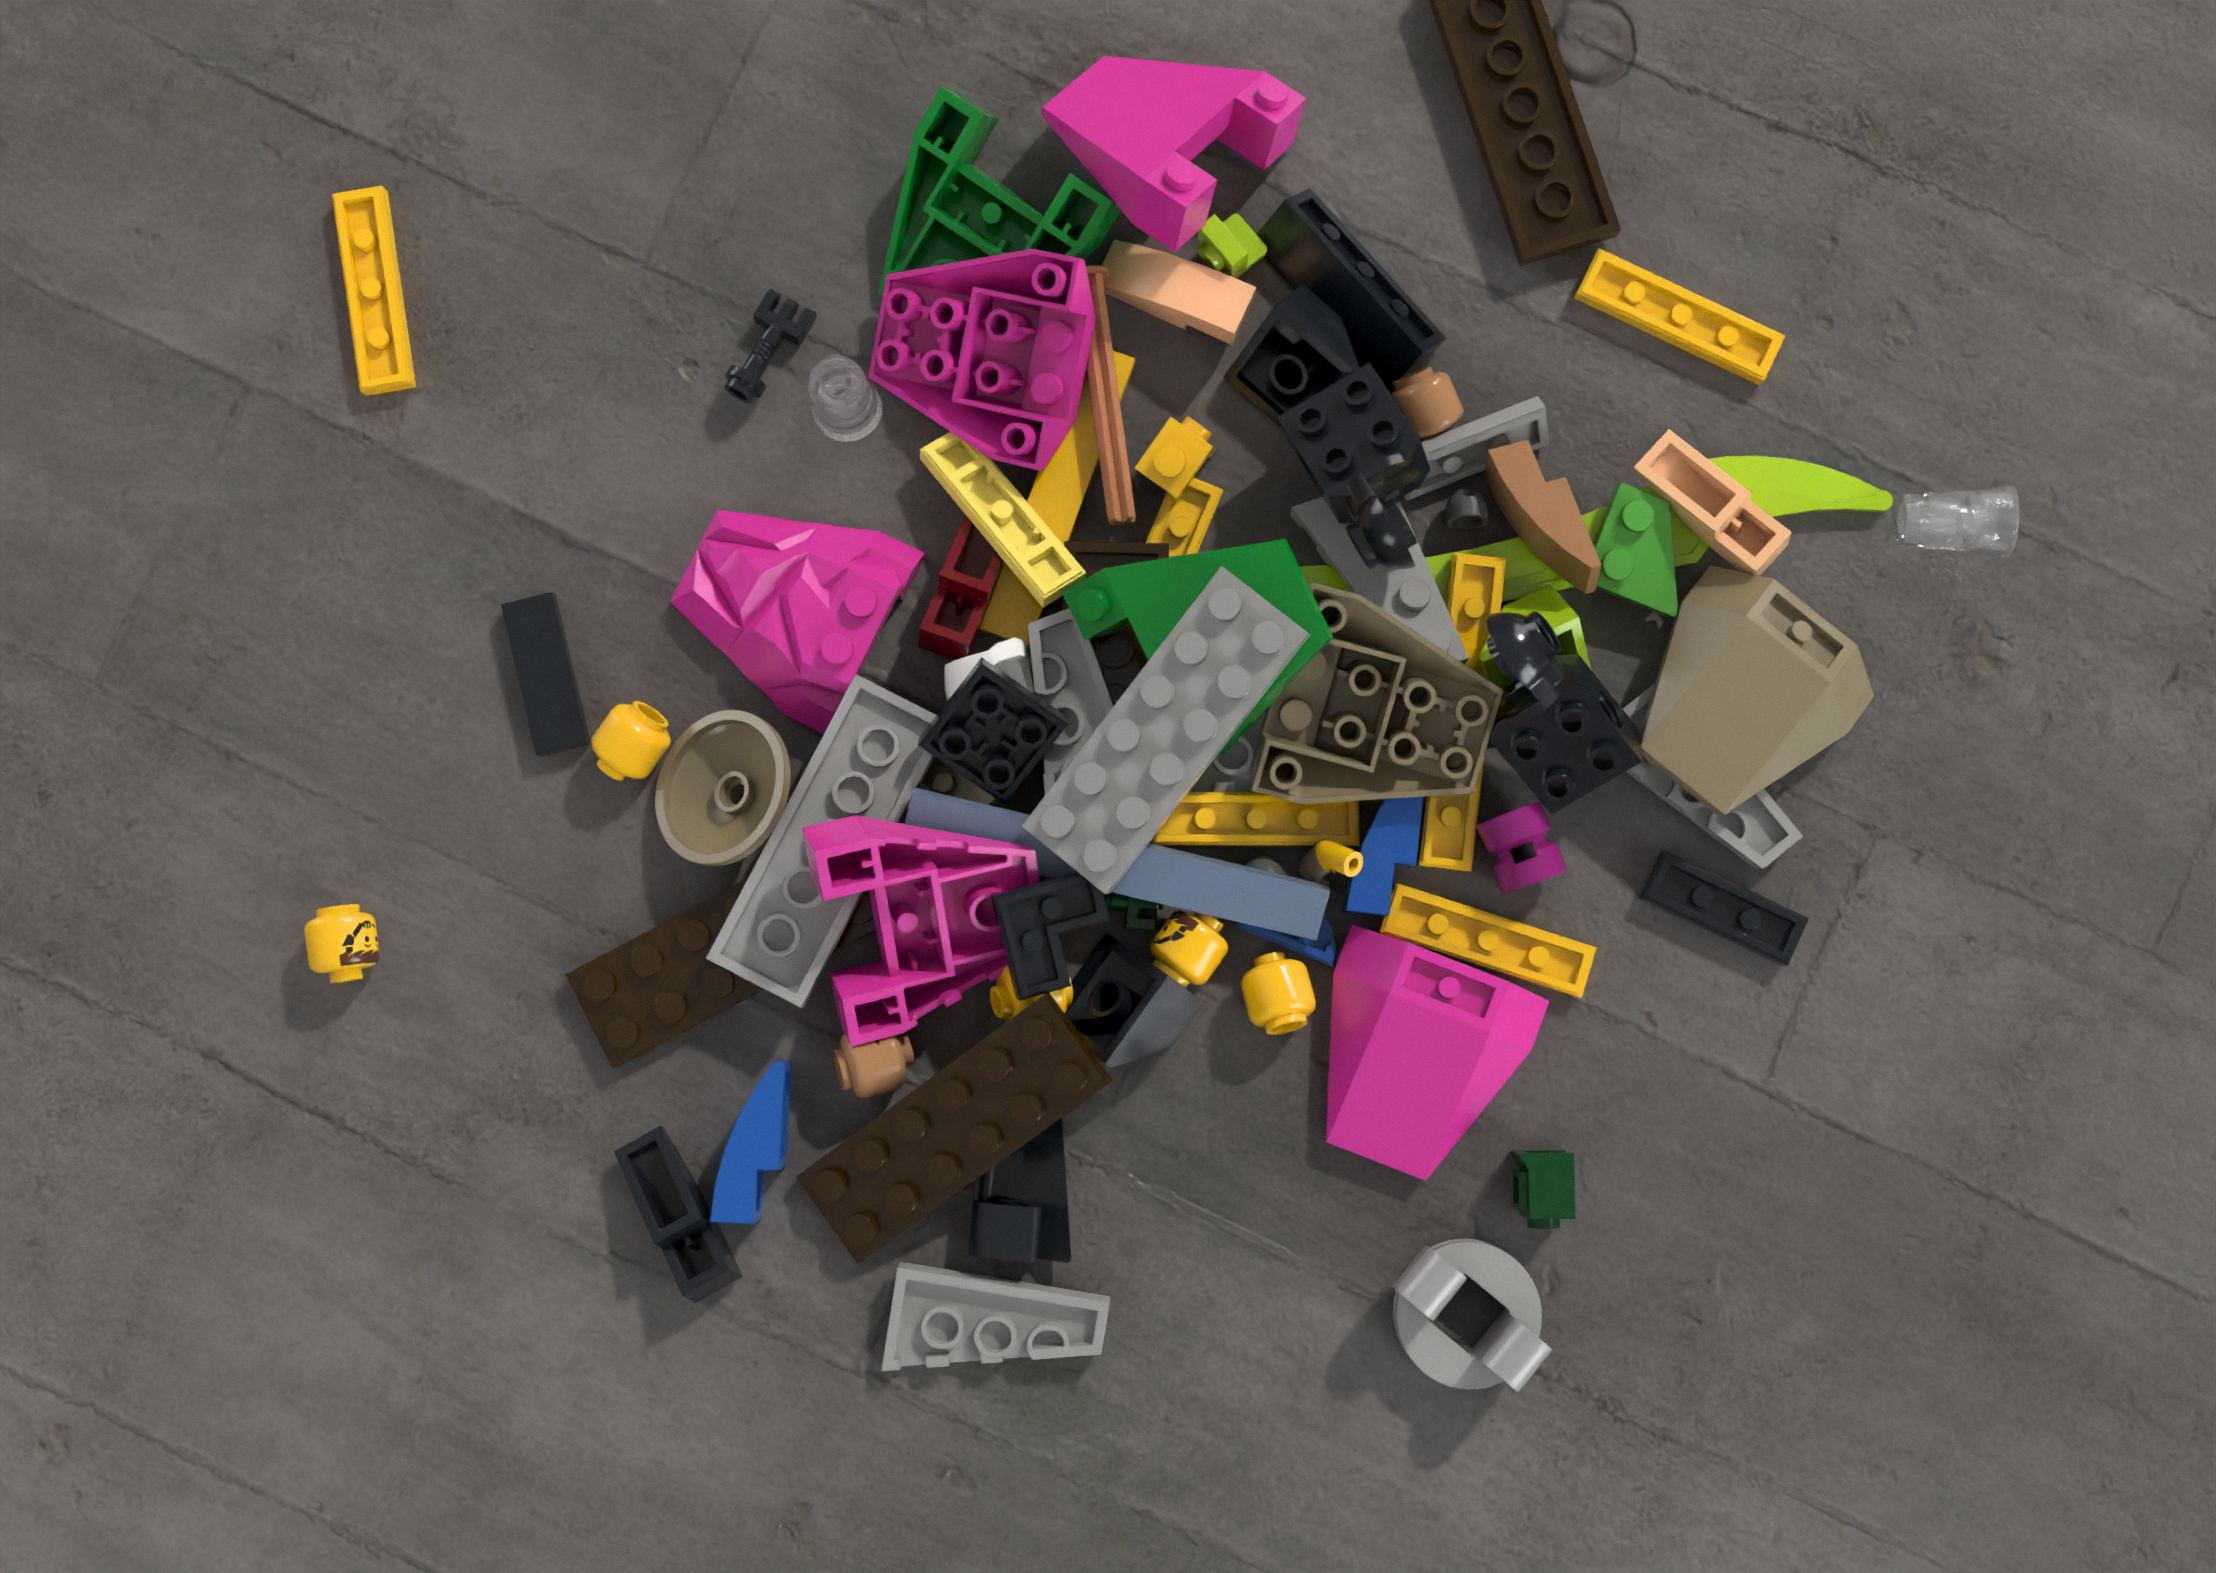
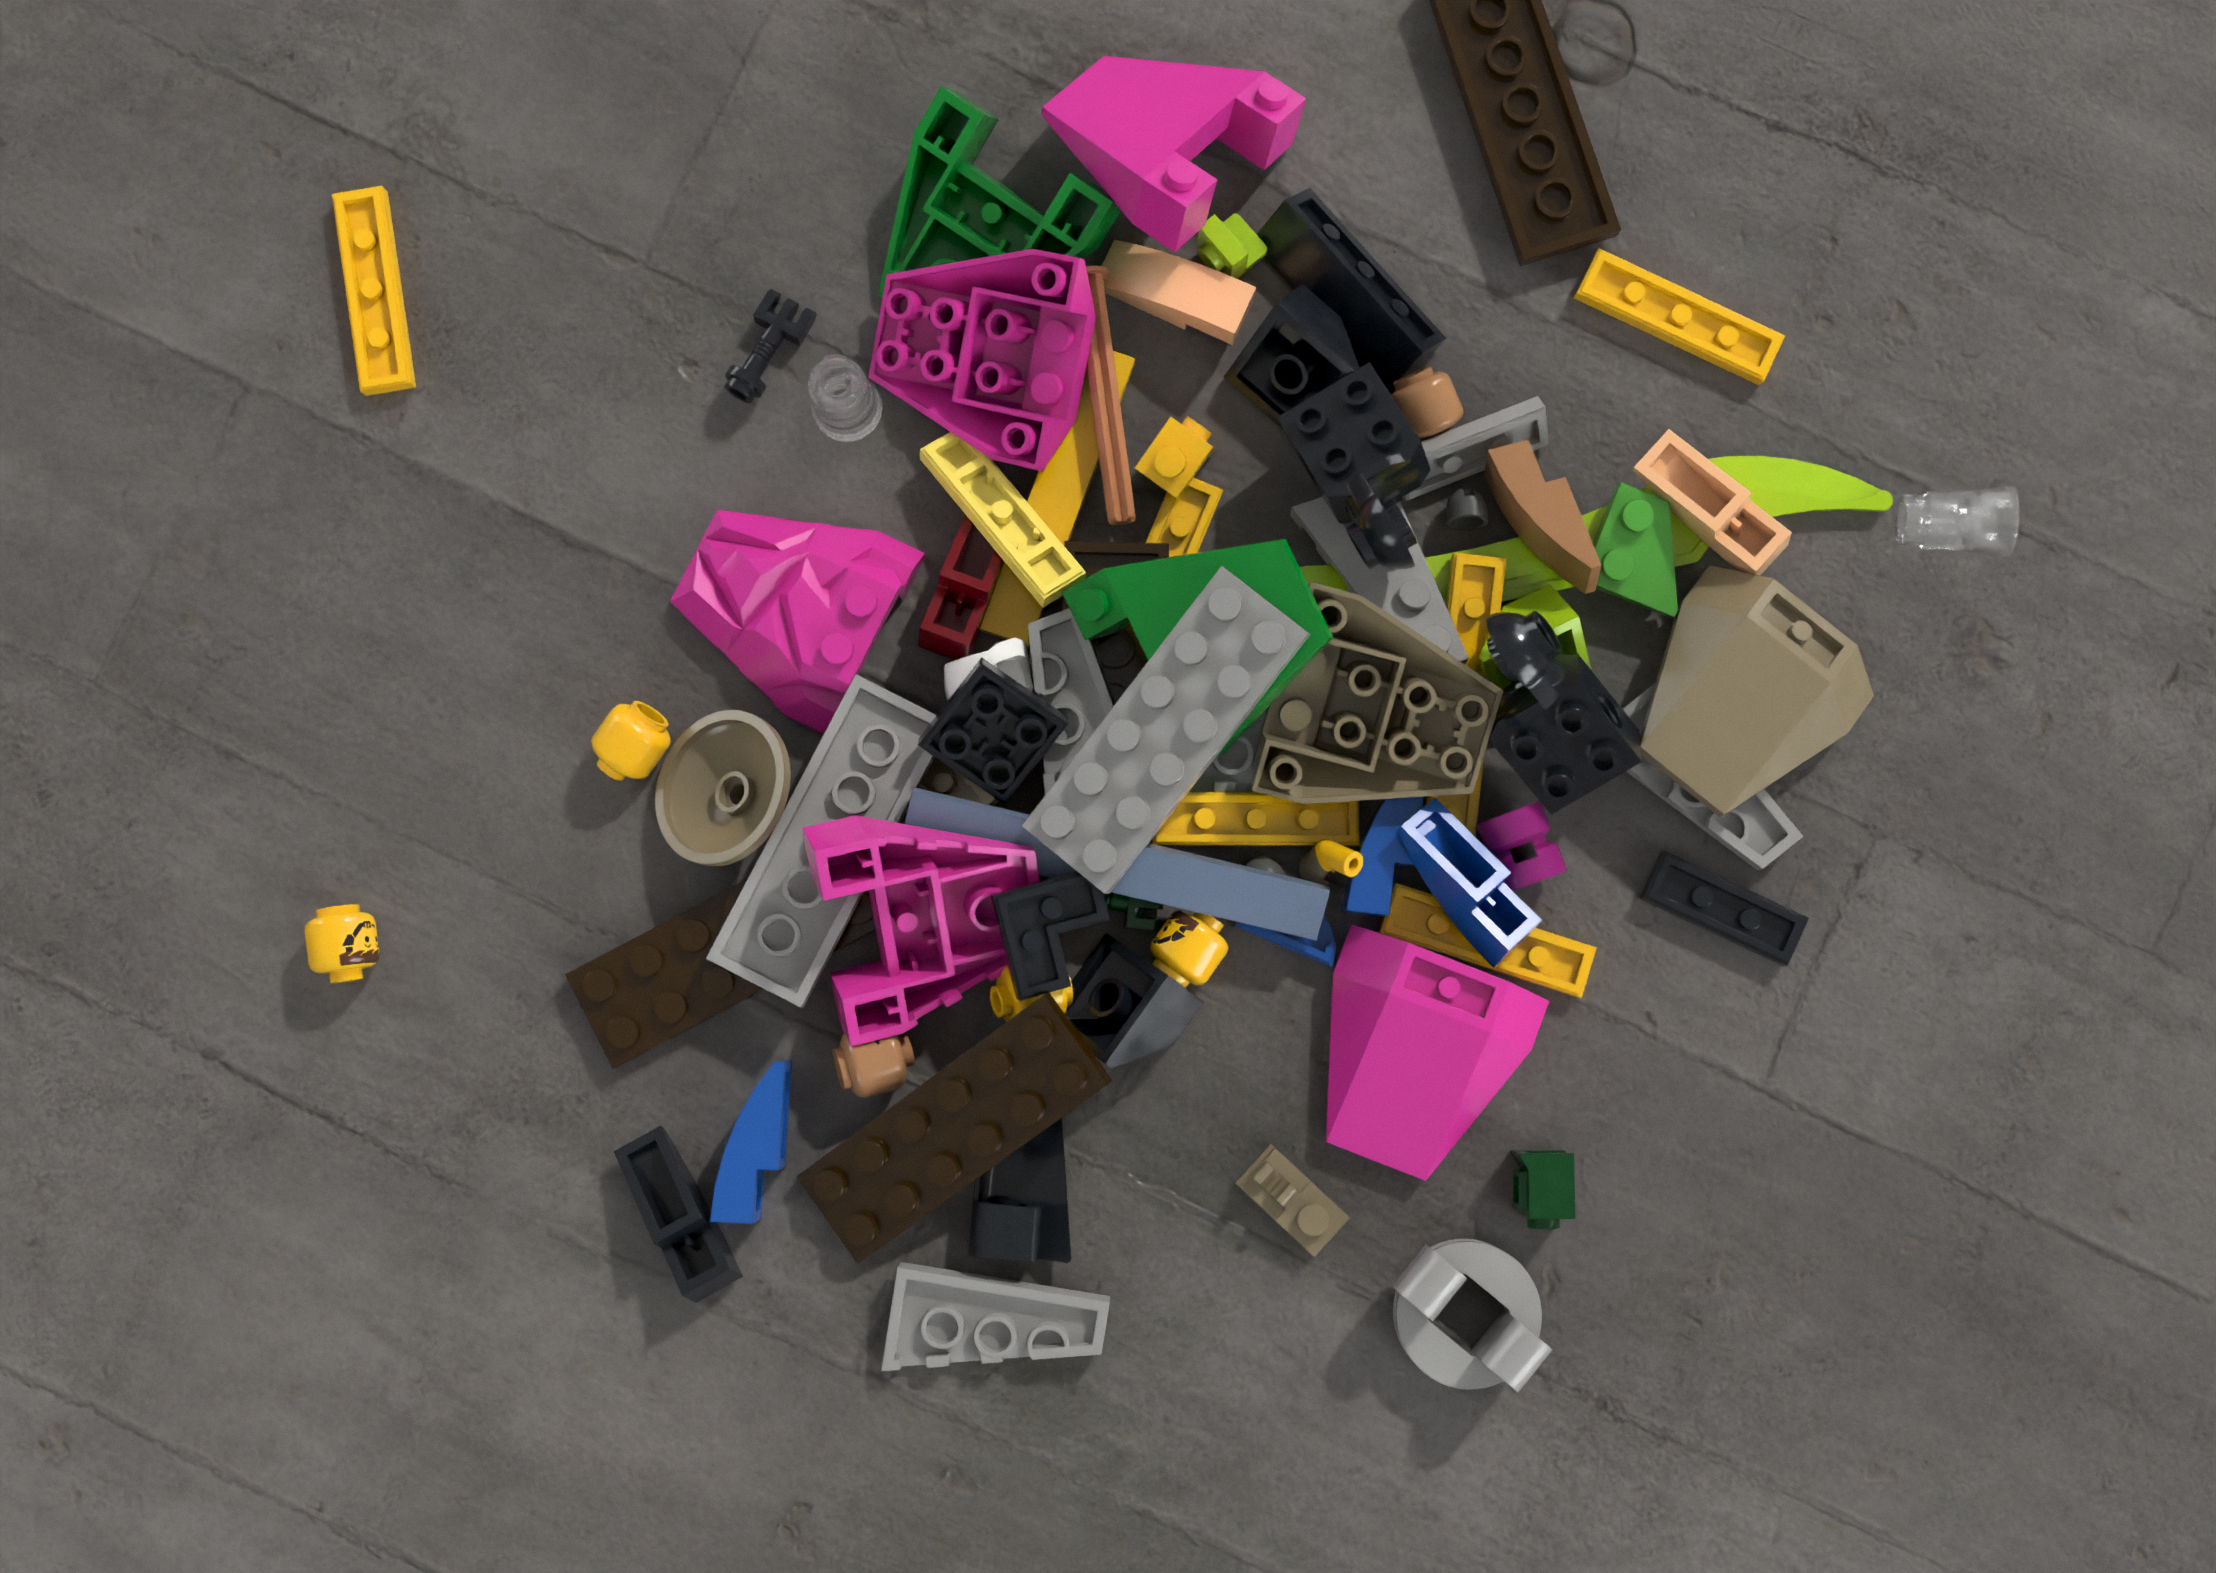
black tile [501,592,591,757] -> none
yellow head [1241,952,1316,1035] -> none
none -> dark tan plate [1235,1143,1350,1257]
none -> blue slope [1398,798,1542,968]

